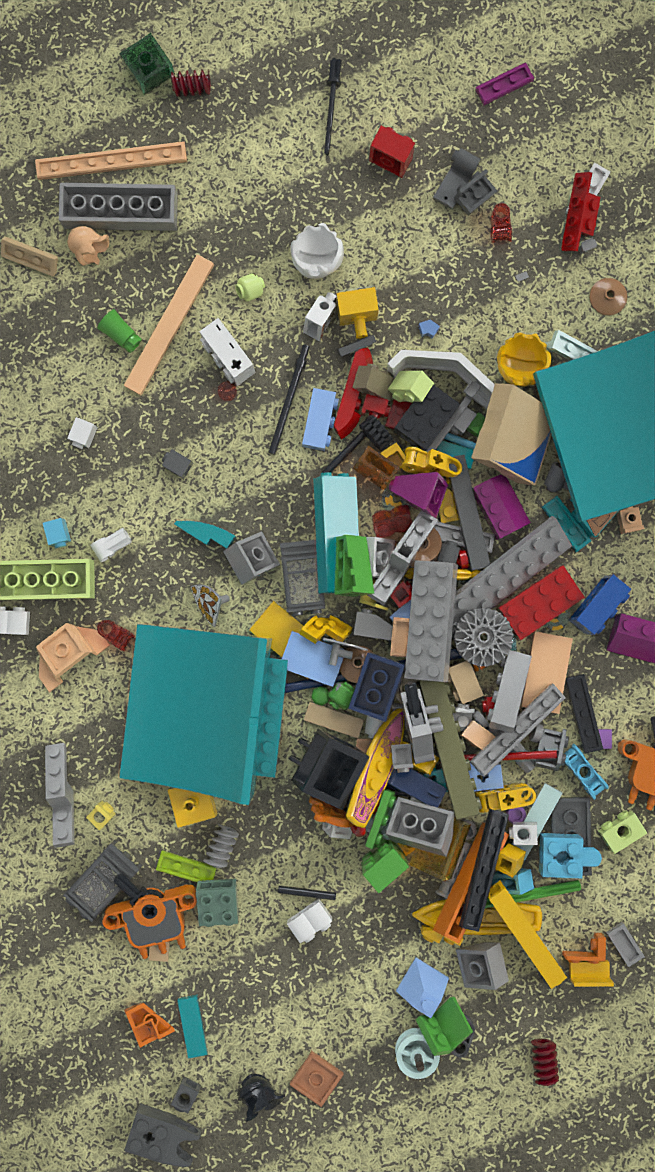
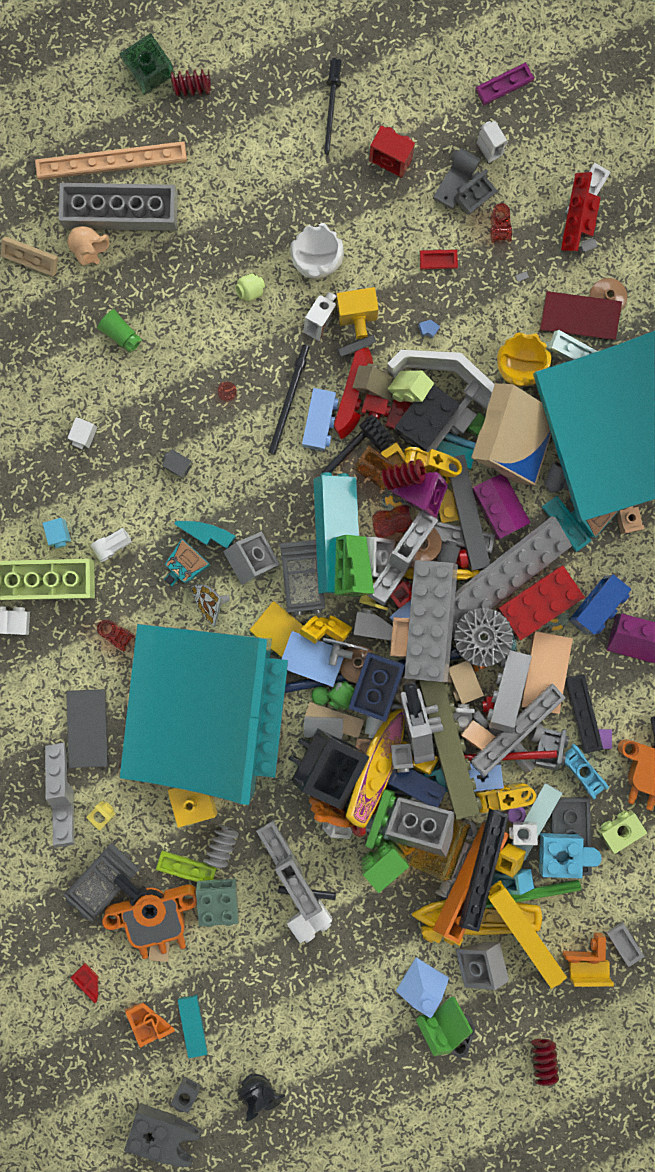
light nougat piece [36,623,110,692] -> none
light nougat tile [124,254,214,396] -> none
white piece [199,318,255,386] -> none
nougat tile [289,1050,344,1107] -> none
light aqua wheel [395,1028,440,1079] -> none
none -> dark grey tile [66,689,109,768]
none -> red tile [70,963,99,1003]
none -> torso [164,539,211,586]
none -> light grey bracket [256,820,323,921]
none -> light grey tile [304,716,343,739]
none -> dark red piece [382,459,426,490]
none -> red tile [419,249,458,270]
none -> white brick [477,121,508,163]
none -> dark red tile [540,291,622,340]

